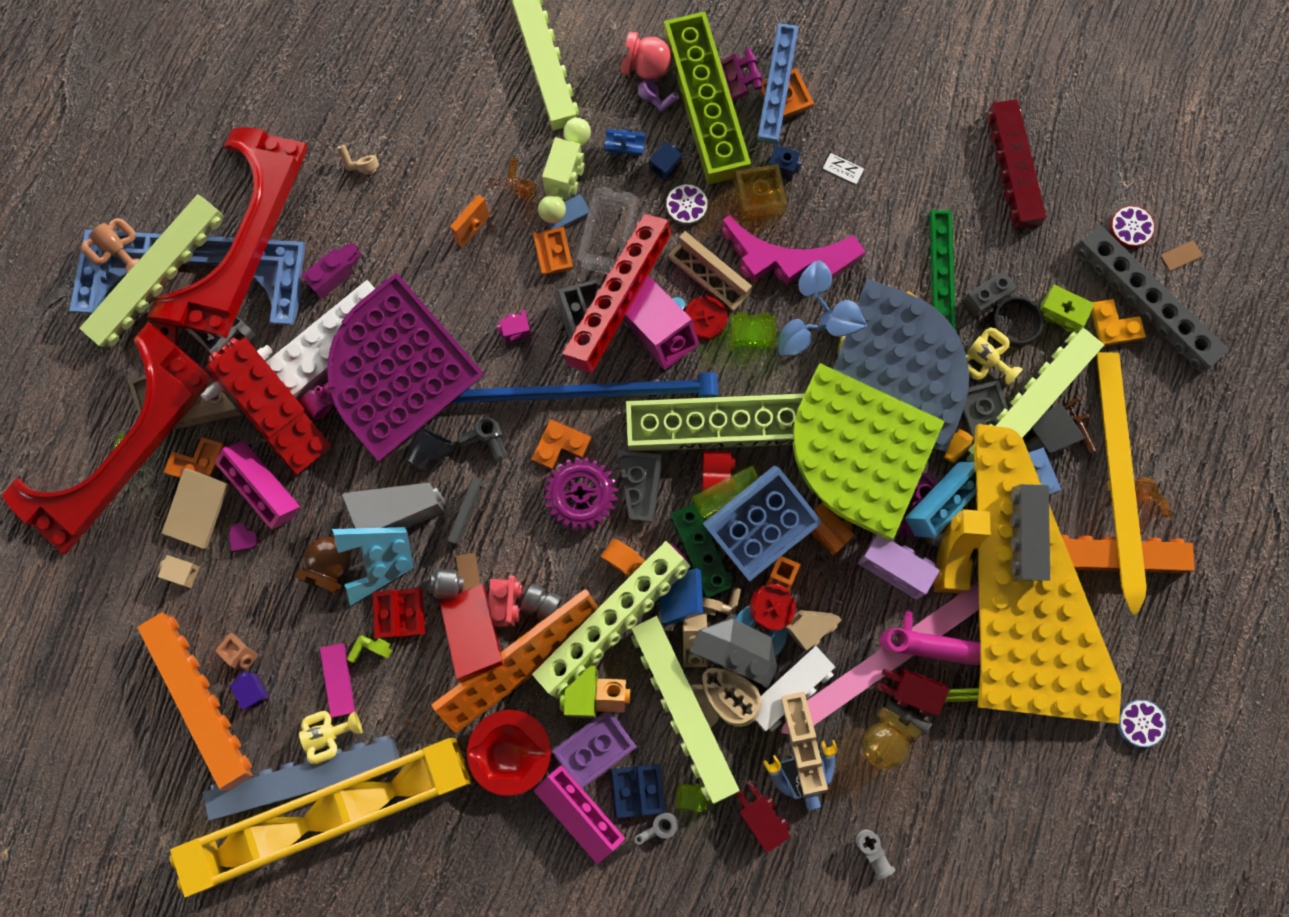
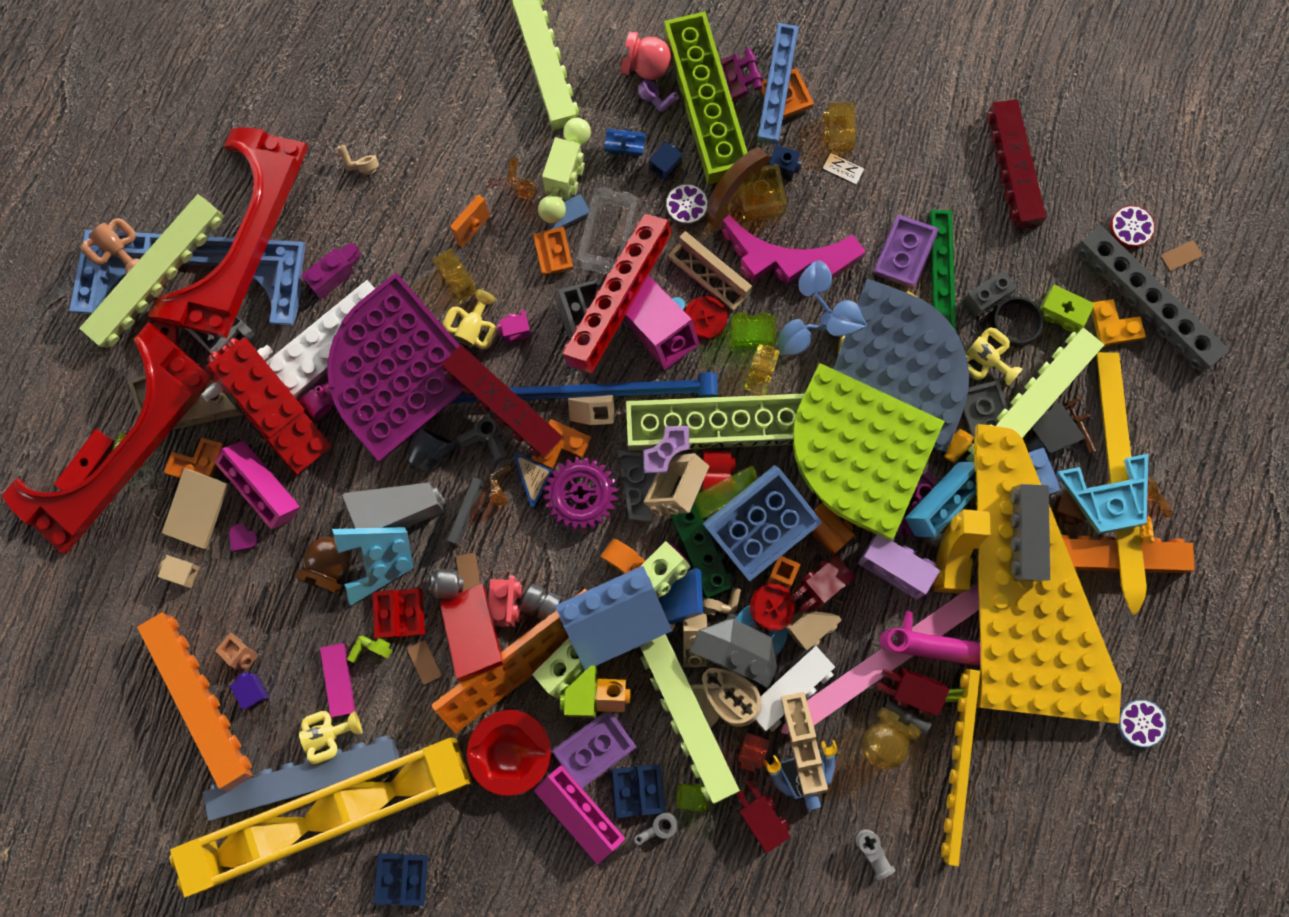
none -> red tile [54,429,116,490]
none -> dark blue slope [373,853,428,906]
none -> medium nougat sticker [407,640,442,685]
none -> clear yellow brick [432,248,477,303]
none -> dark red brick [442,345,563,459]
none -> light yellow piece [443,289,497,349]
none -> clear orange plate [486,464,512,507]
none -> tile [514,452,552,509]
none -> medium blue slope [555,566,672,670]
none -> tan slope [568,395,615,425]
none -> lavender tile [643,426,689,473]
none -> tan window [643,453,709,516]
none -> reddish brown slope [706,147,770,229]
none -> clear red brick [735,733,770,772]
none -> clear yellow brick [744,344,780,395]
none -> dark red hinge [790,556,855,613]
none -> clear yellow brick [823,102,856,152]
none -> medium lavender tile [873,214,939,289]
none -> yellow plate [941,669,980,866]
none -> reddish brown brick [1052,490,1087,525]
none -> medium azure wing [1056,454,1148,535]
none -> light orange axle [1140,516,1154,544]

